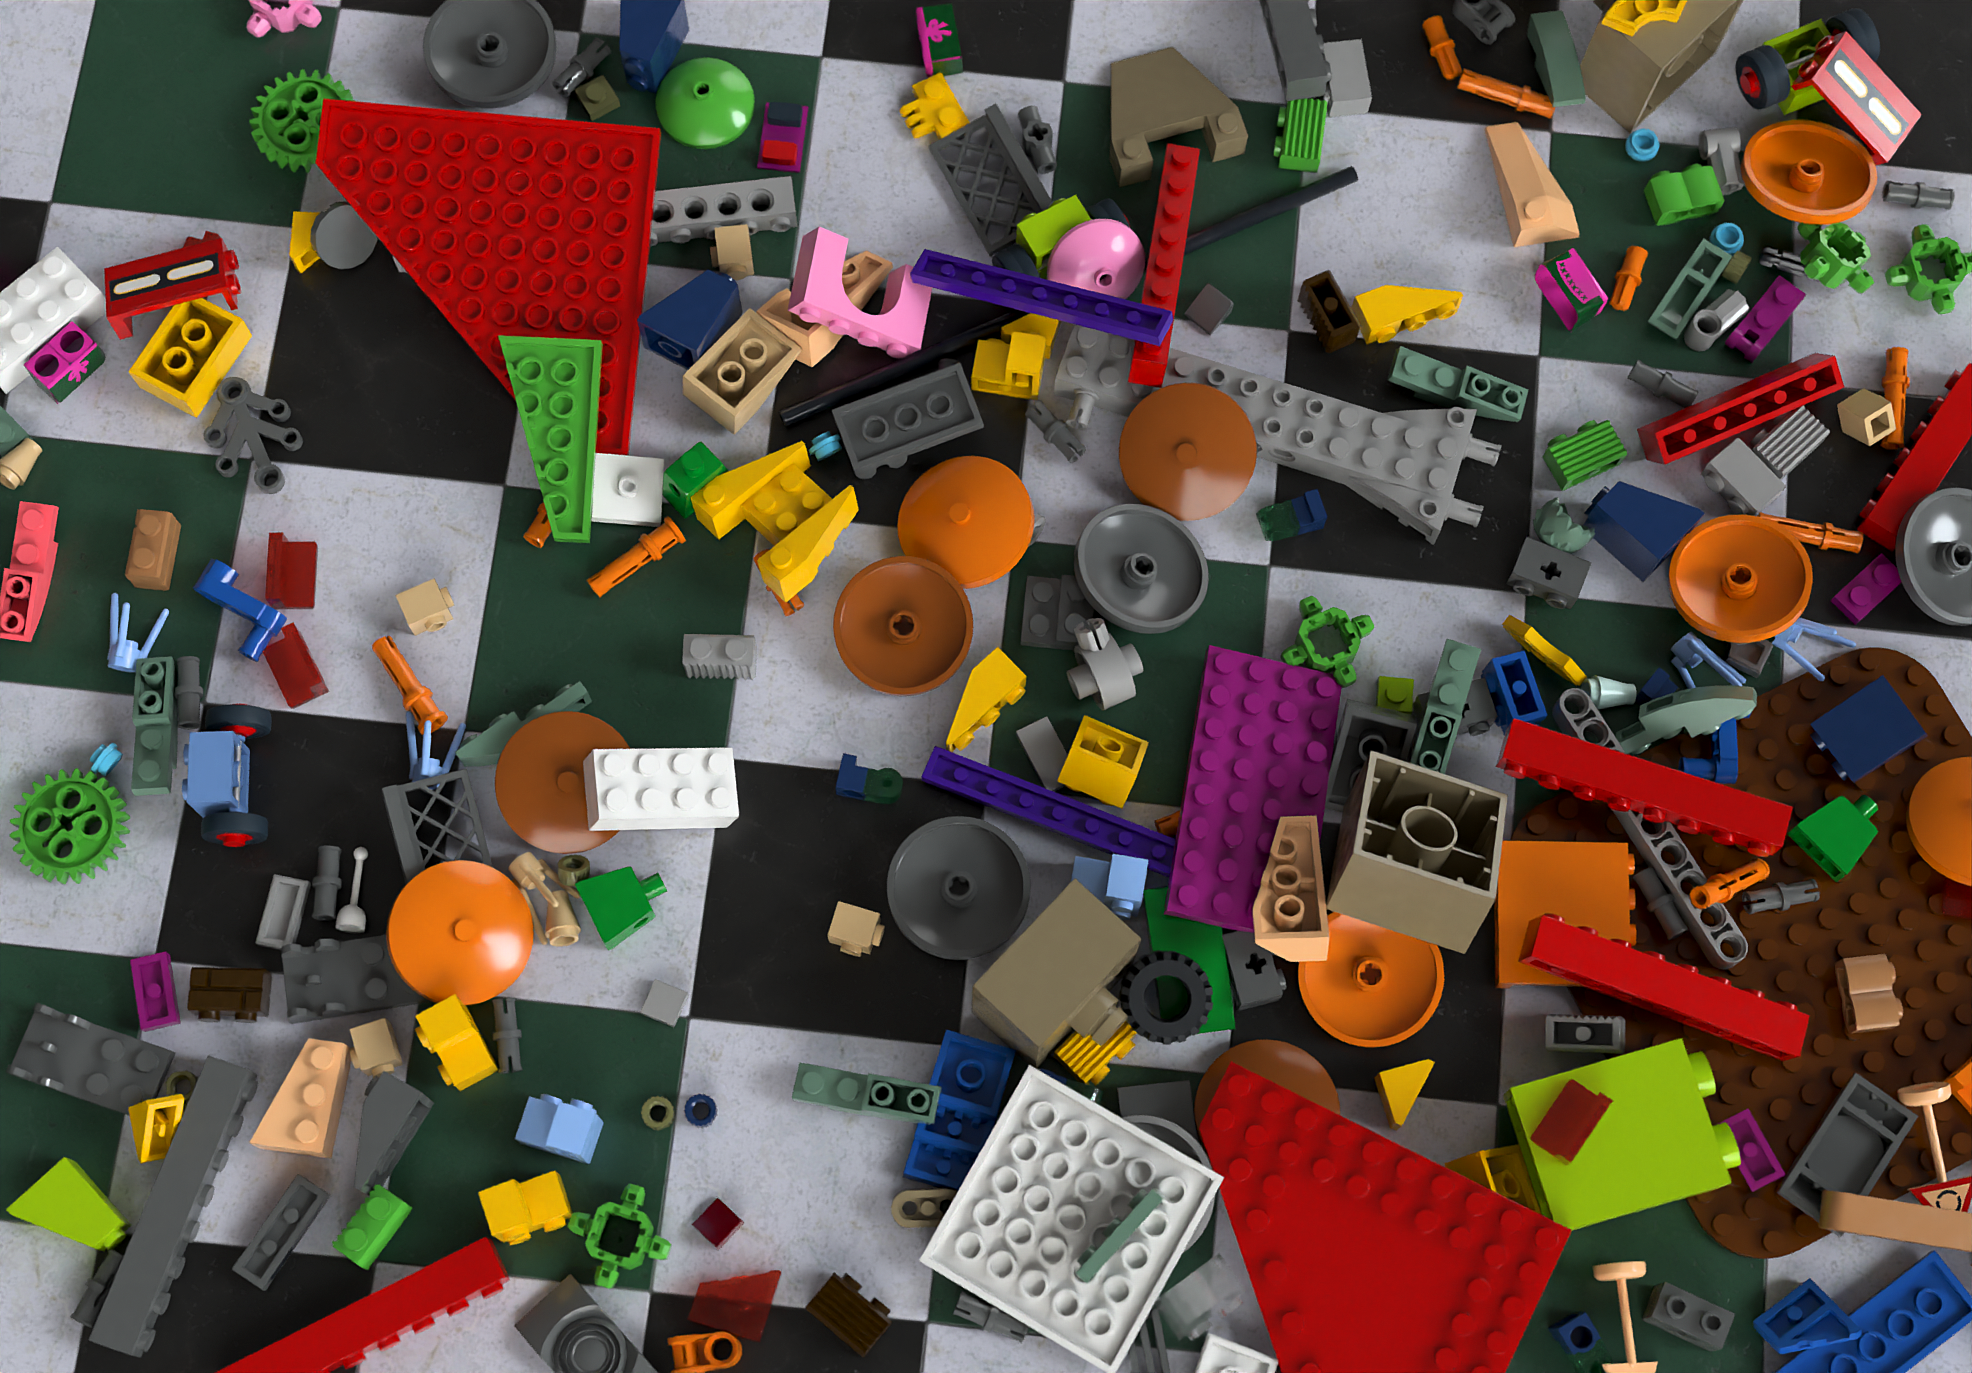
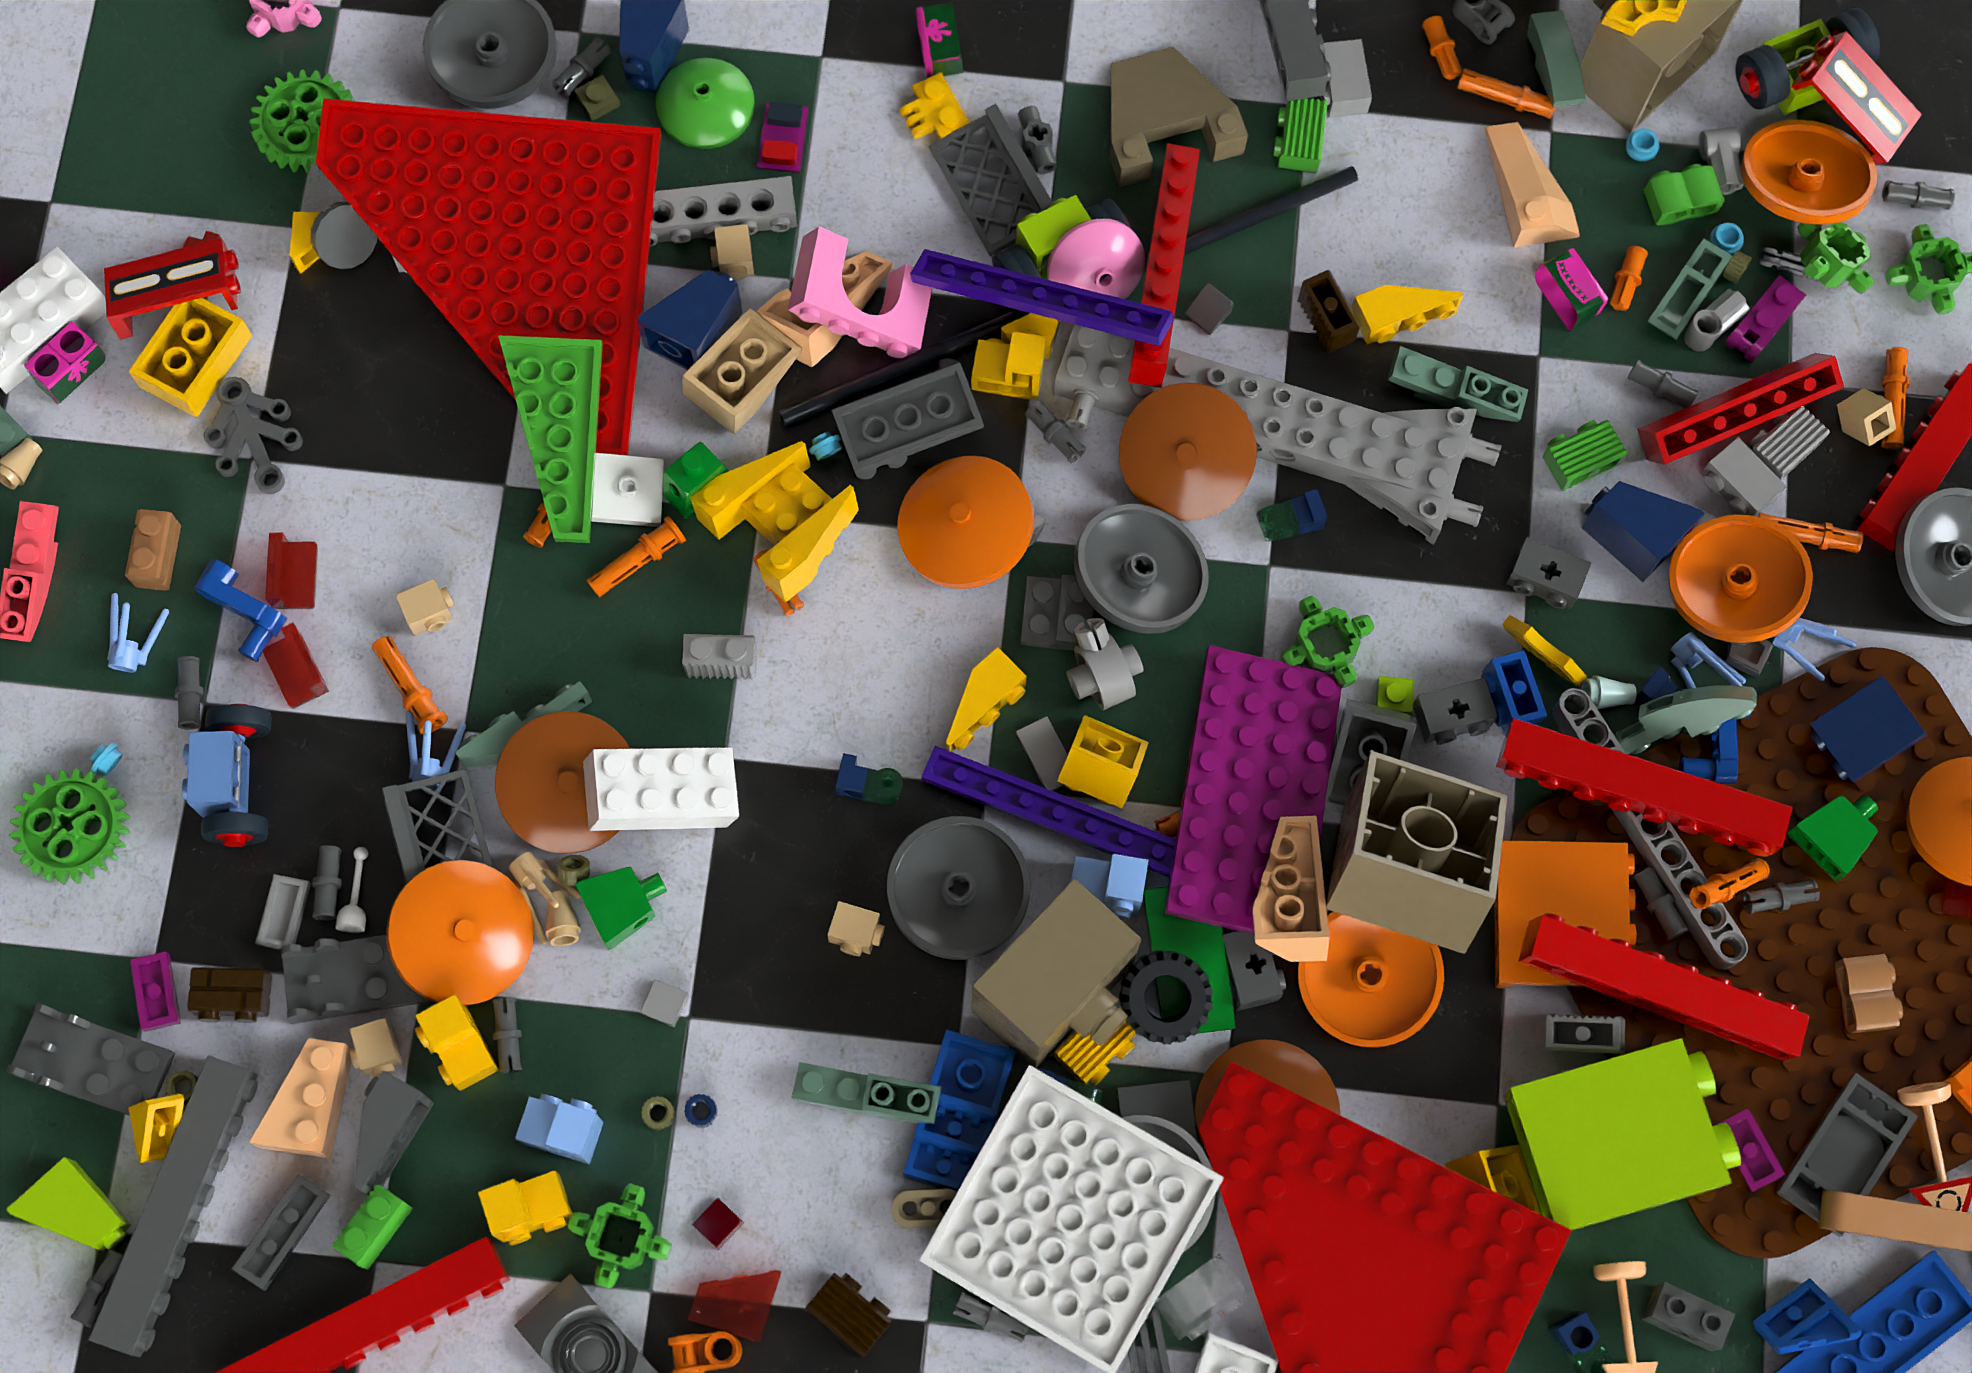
sand green slope [131,656,178,796] -> none
dark orange dish [833,556,973,696] -> none
sand green plate [1076,1188,1165,1283] -> none
yellow slope [1374,1059,1435,1131] -> none
sand green slope [1409,639,1481,774] -> none
clear red panel [1530,1079,1613,1166] -> none
sand green hair [1533,497,1596,554] -> none
magenta plate [1831,553,1901,625] -> none

